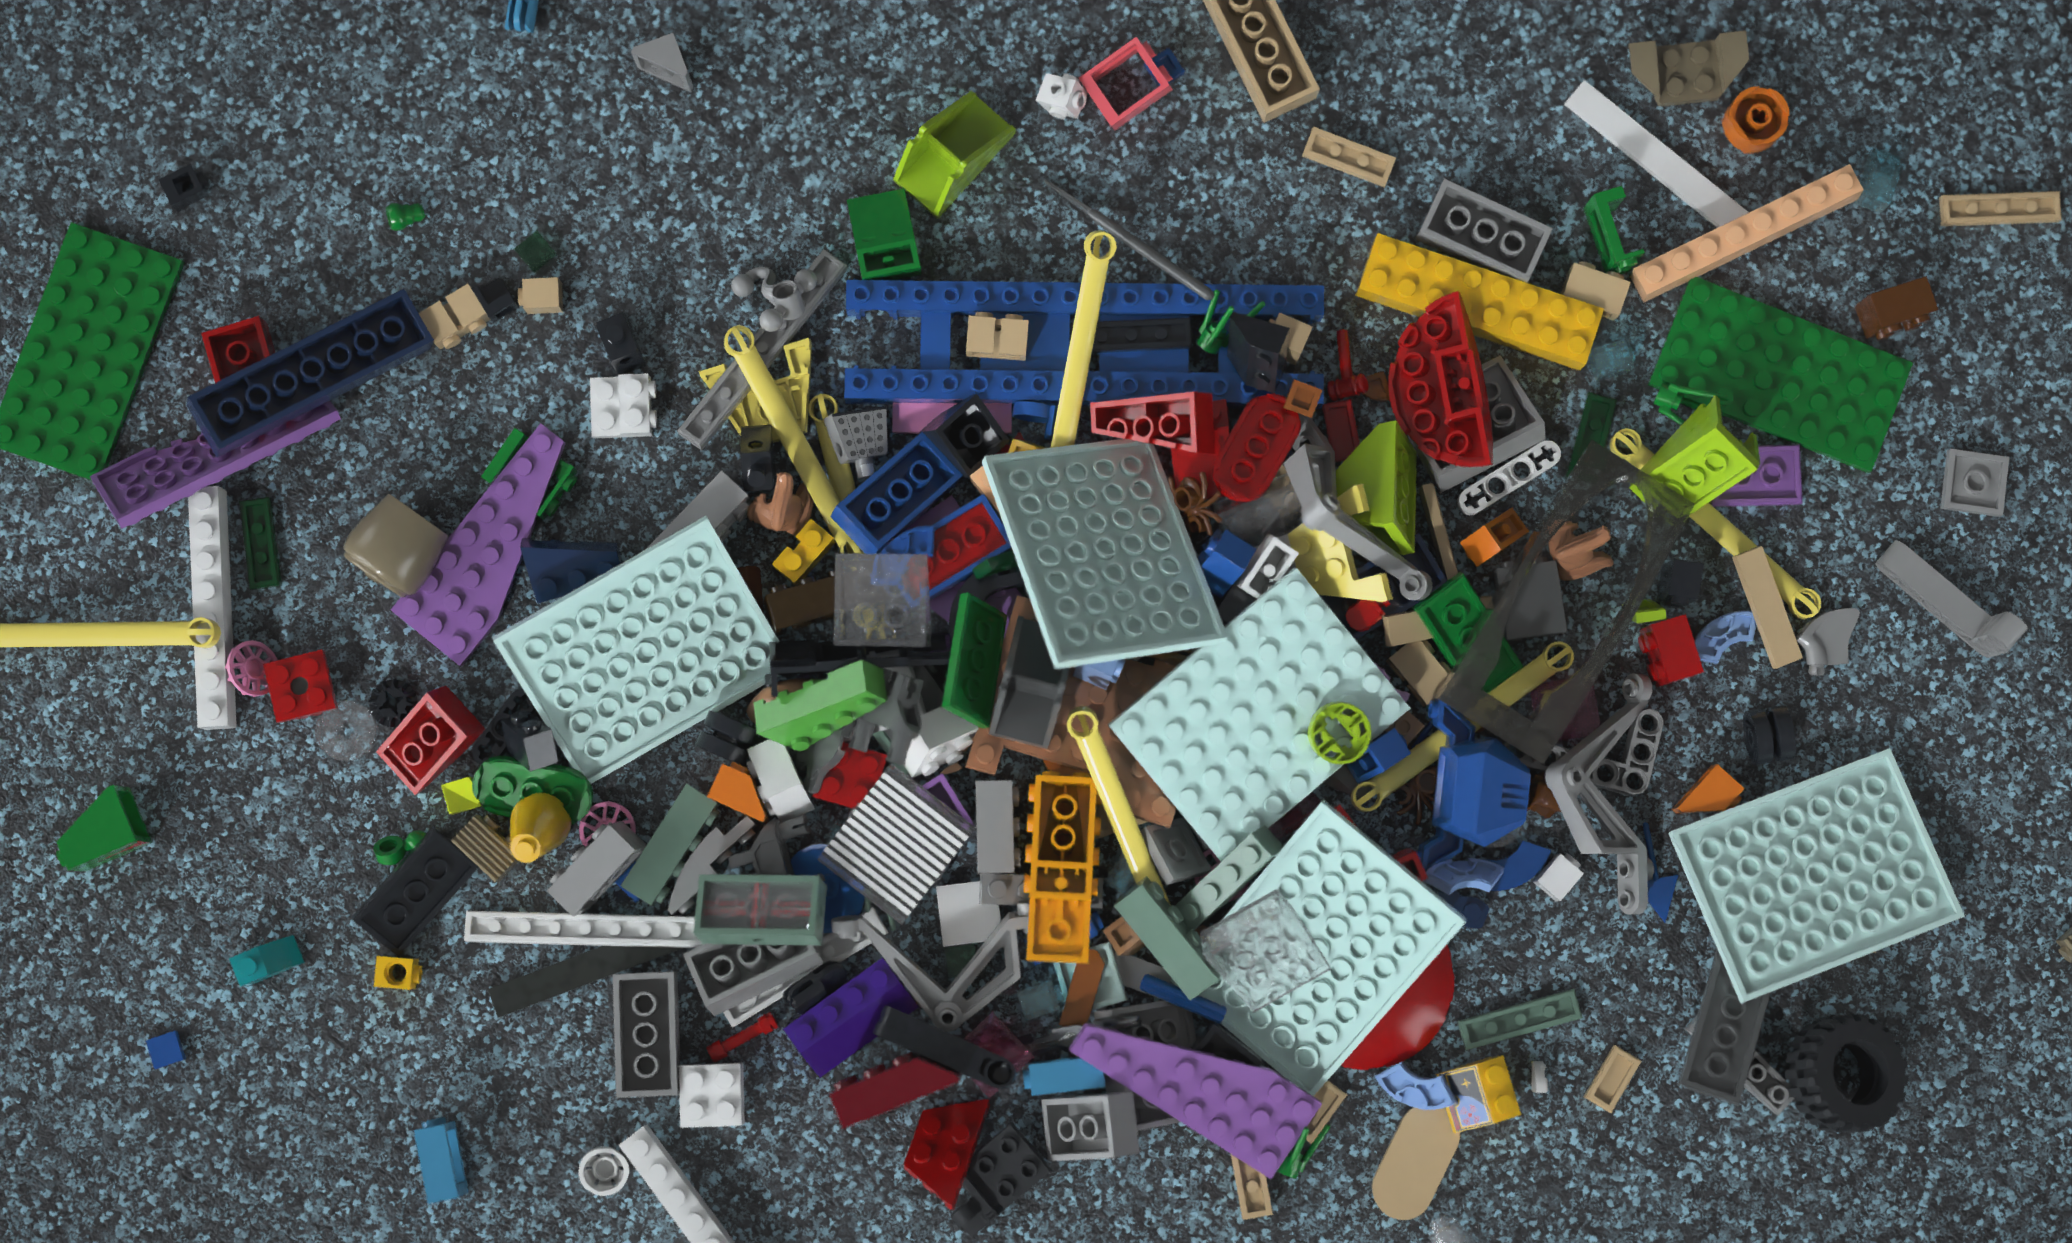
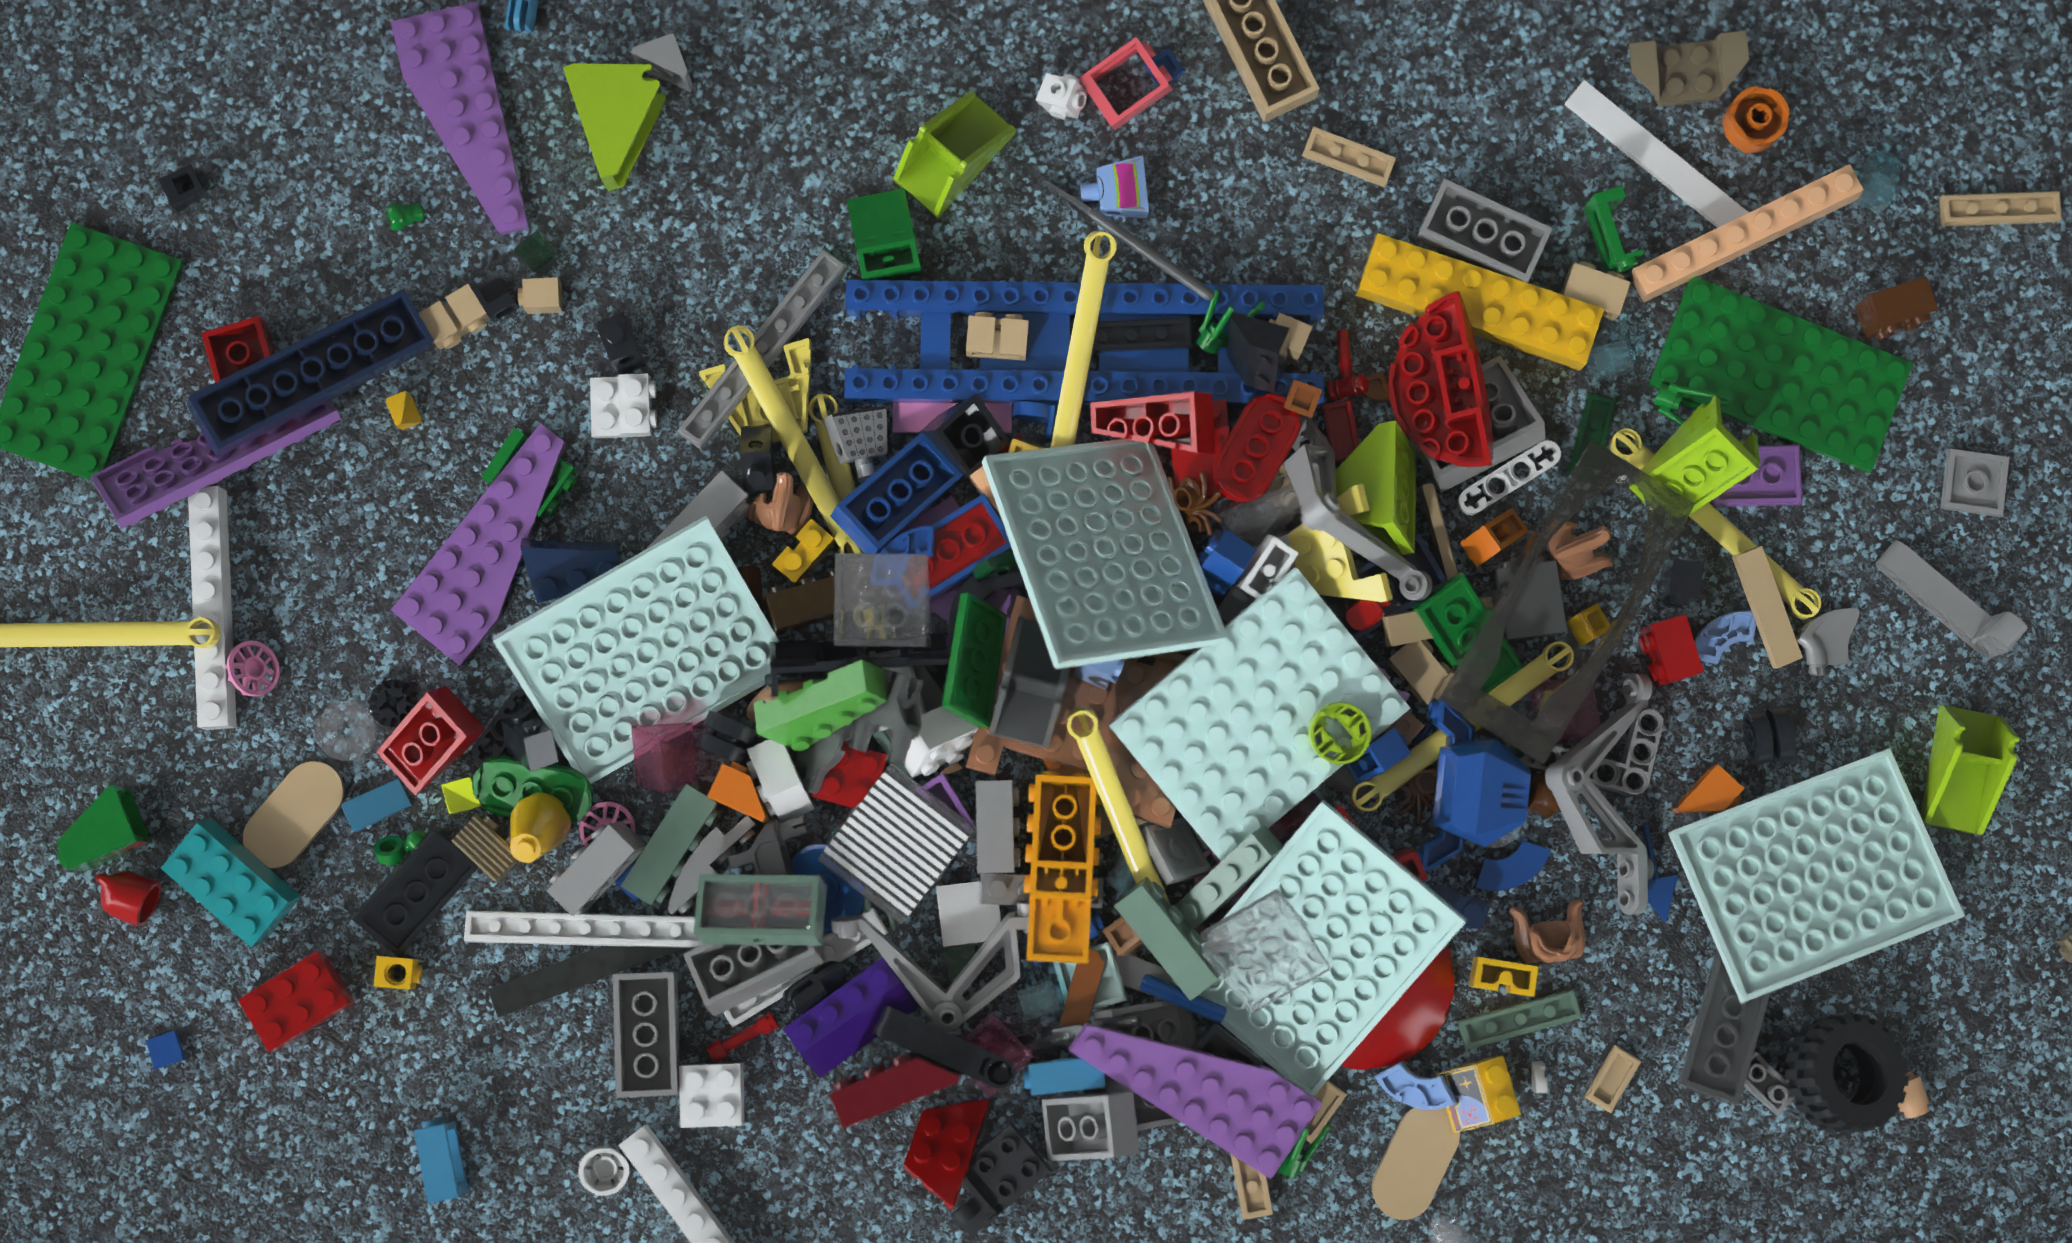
teal slope [229,935,305,987] -> none
dark green tile [239,497,282,590] -> none
red piece [263,649,338,723] -> none
dark tan piece [343,494,449,598] -> none
light grey piece [731,266,817,332] -> none
light blue tile [1424,858,1505,895] -> none
white brick [1533,854,1584,902] -> none
lime tile [1622,599,1666,623] -> none
none -> red piece [96,870,161,927]
none -> teal piece [161,818,301,948]
none -> red brick [238,951,355,1052]
none -> tan tile [243,761,345,868]
none -> dark azure slope [341,778,412,832]
none -> yellow slope [385,391,422,430]
none -> medium lavender wing [390,2,529,235]
none -> lime ladder [563,63,666,192]
none -> clear pink slope [632,722,696,793]
none -> light blue torso [1080,156,1149,218]
none -> yellow brick [1469,957,1539,997]
none -> nougat hair [1509,899,1585,964]
none -> yellow slope [1566,603,1613,646]
none -> light nougat brick [1898,1071,1930,1118]
none -> lime ladder [1920,705,2020,835]

